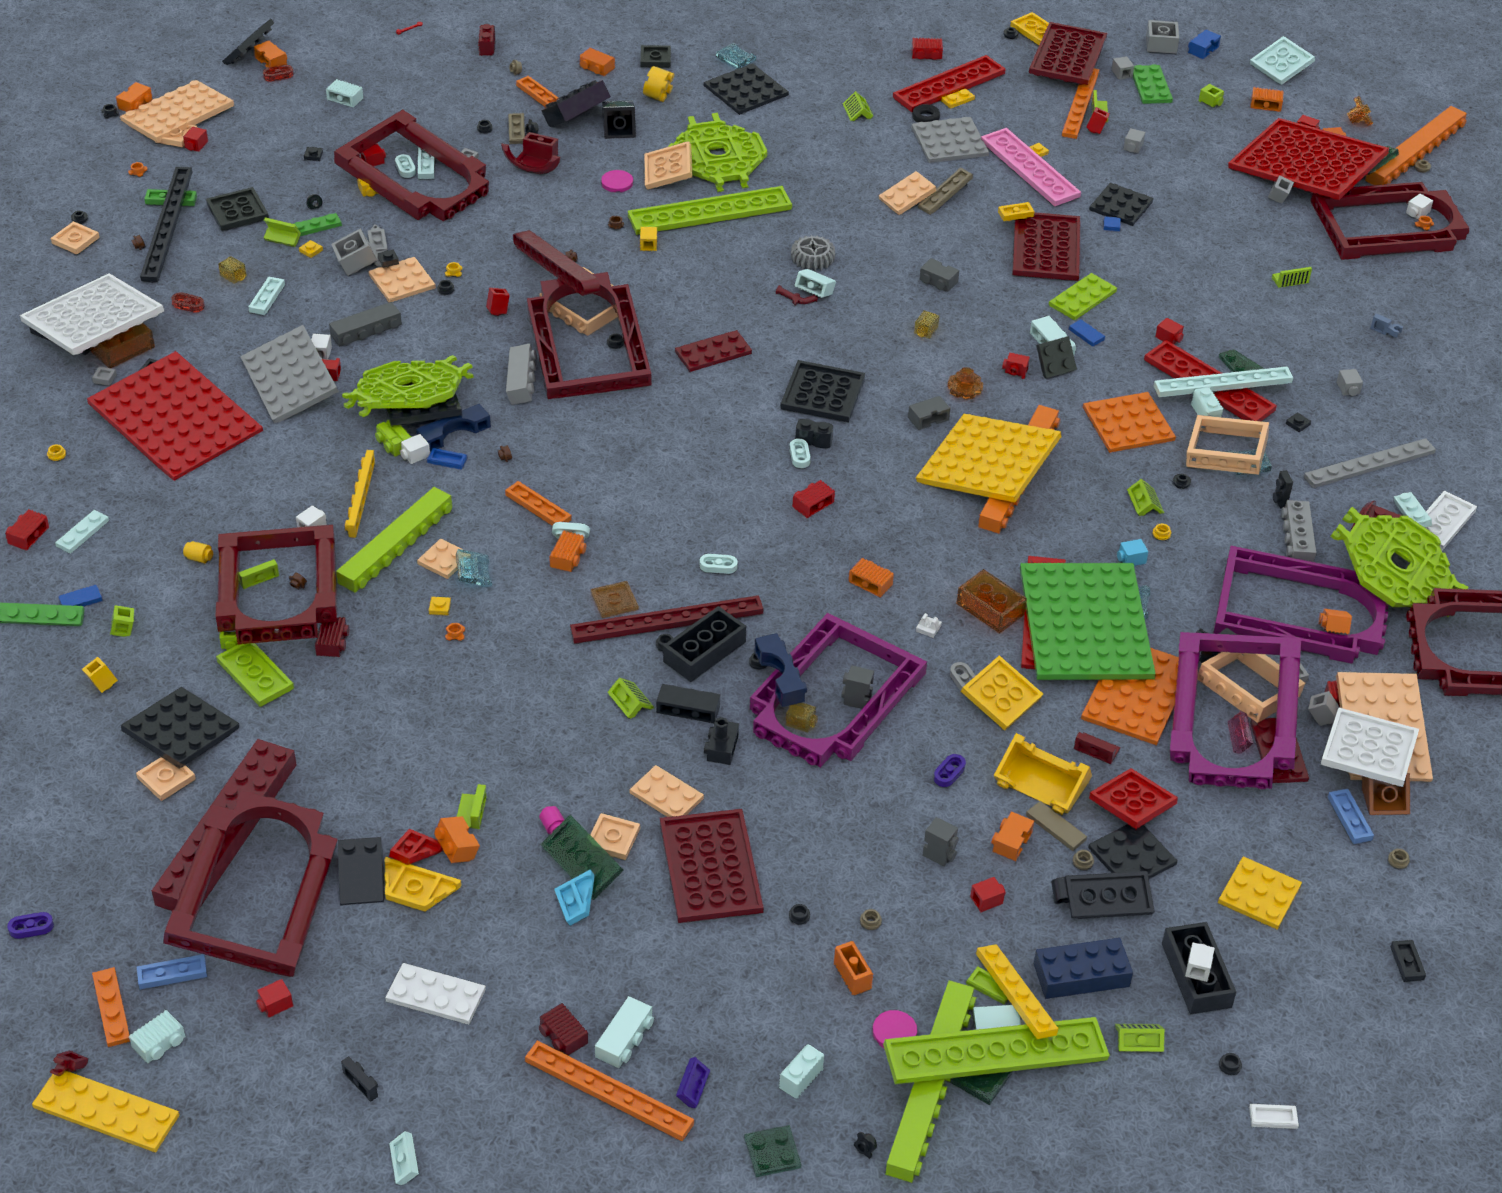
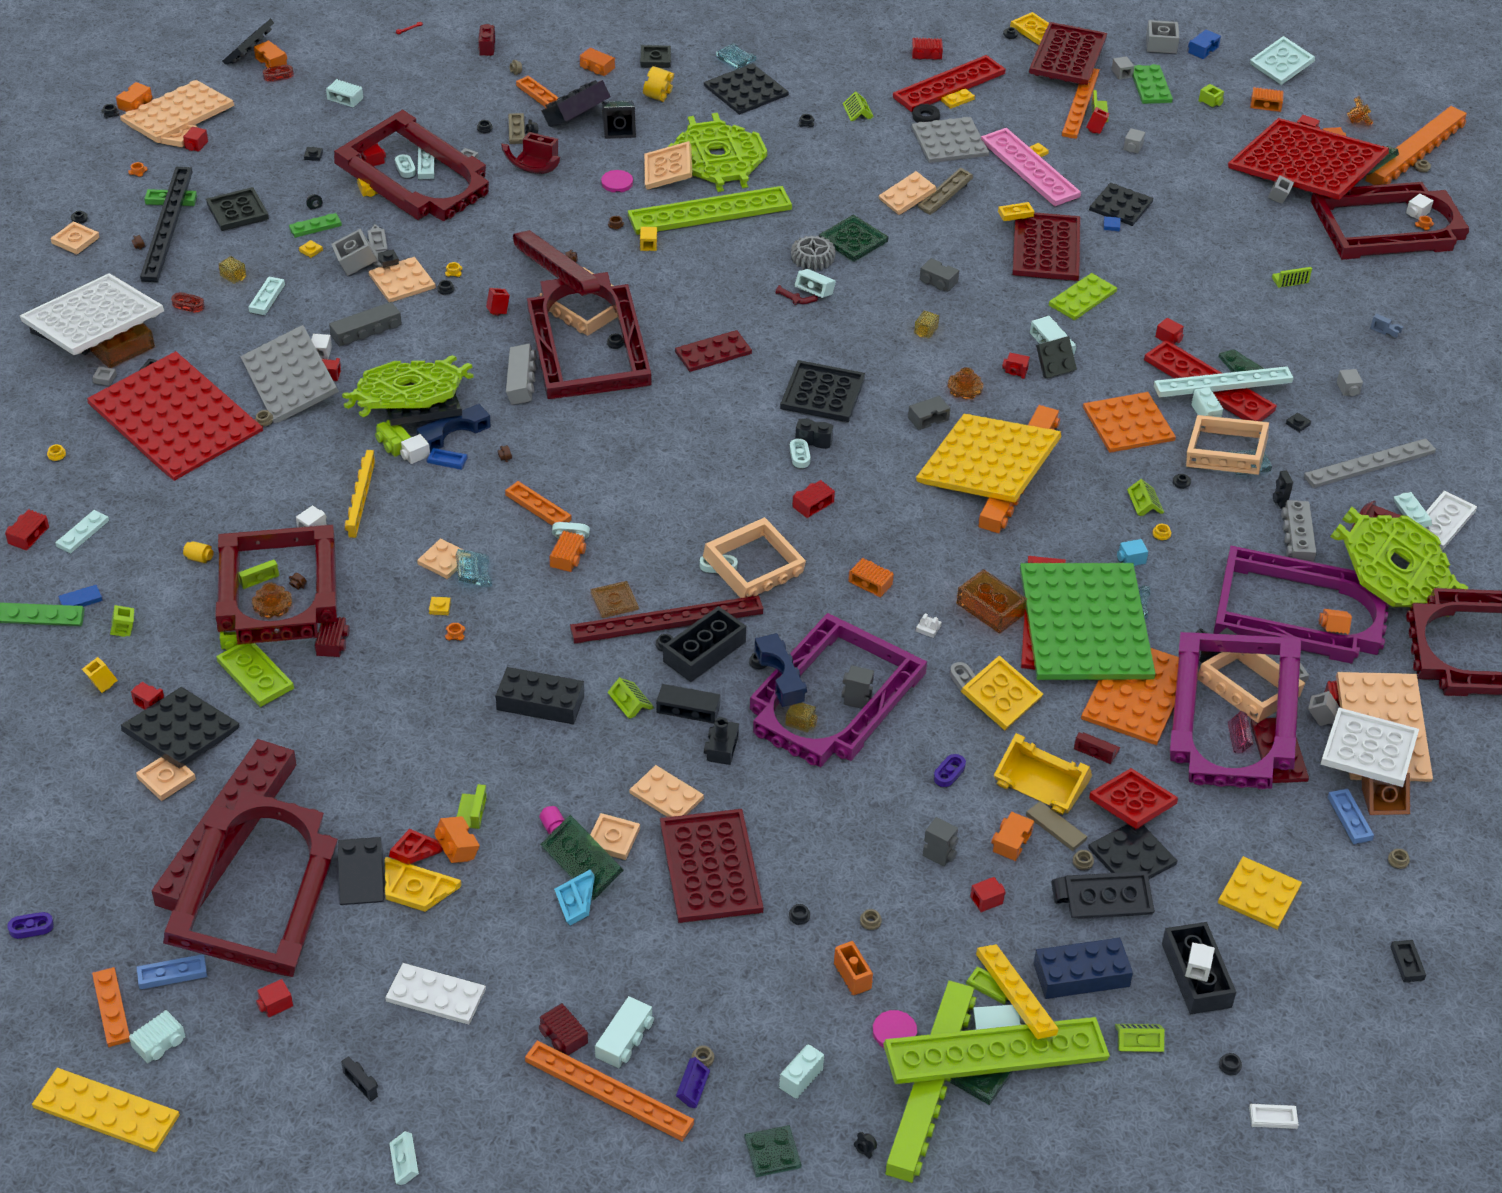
dark red plate [50,1050,89,1076] -> none
lime panel [264,218,301,247] -> none
lime brick [336,487,452,593] -> none
blue tile [1069,319,1105,347] -> none
none -> red brick [131,682,164,710]
none -> clear orange plant [252,582,292,618]
none -> dark tan plate [255,410,273,427]
none -> black brick [495,667,584,725]
none -> dark tan plate [692,1046,714,1067]
none -> light nougat window [703,517,806,598]
none -> black plate [799,114,815,127]
none -> clear green plate [819,214,889,262]

